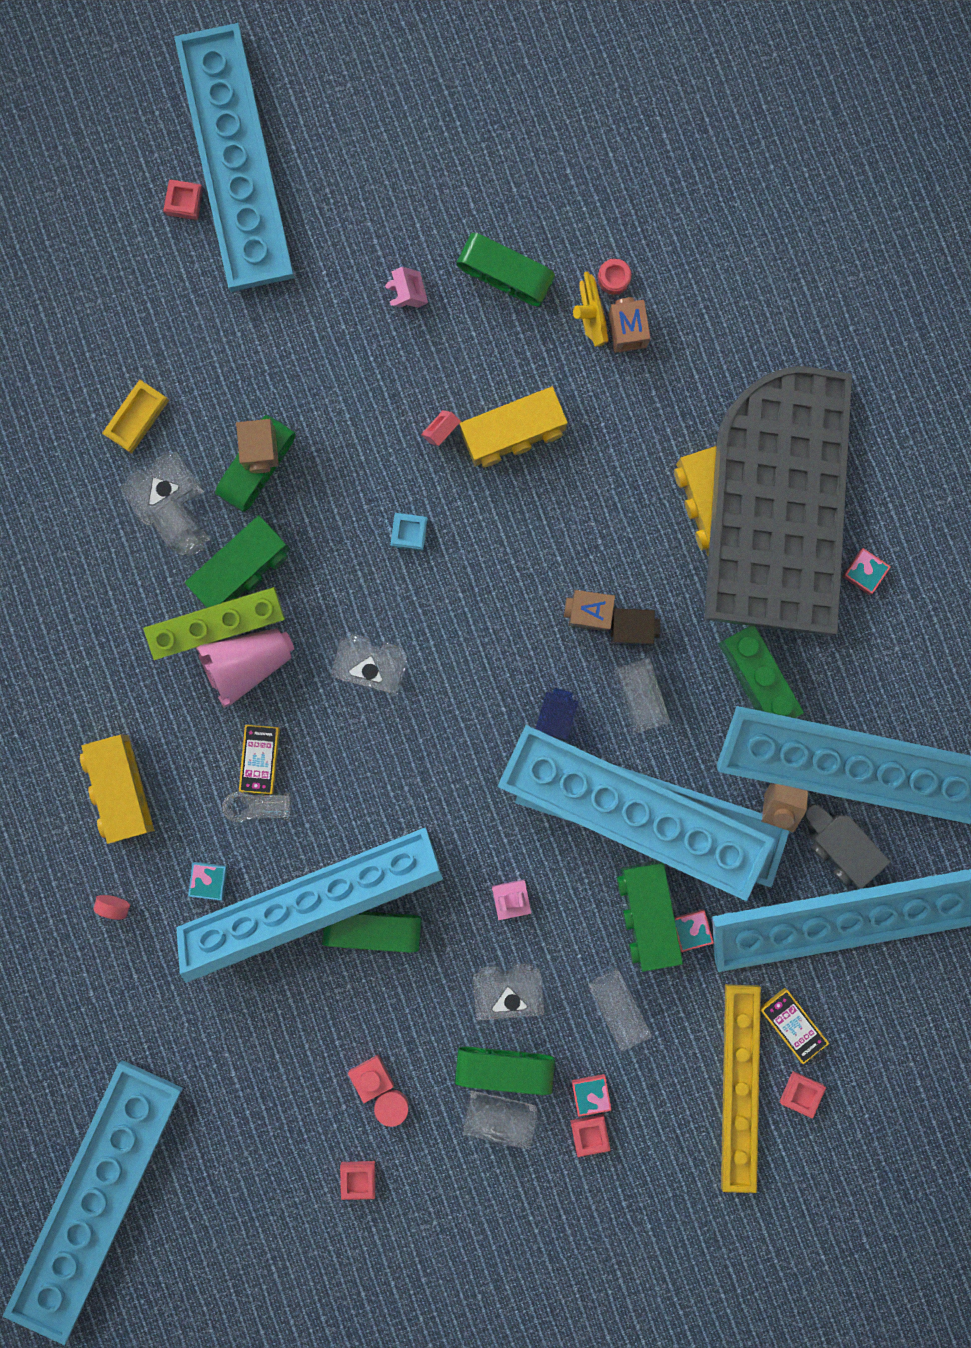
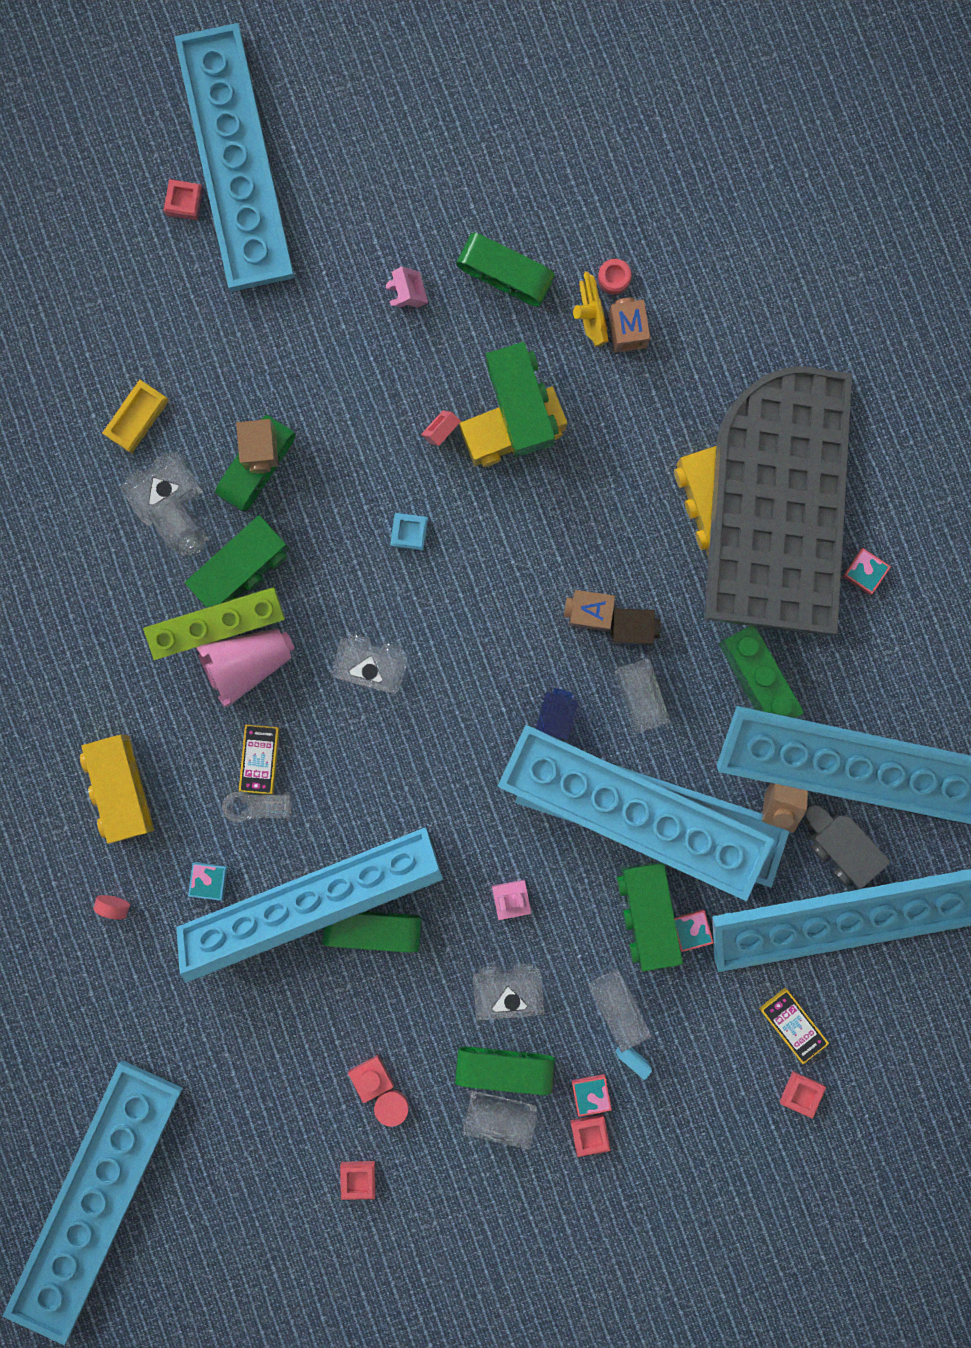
yellow tile [721,984,761,1193] -> none
none -> green brick [485,341,559,458]
none -> medium azure tile [615,1042,652,1080]

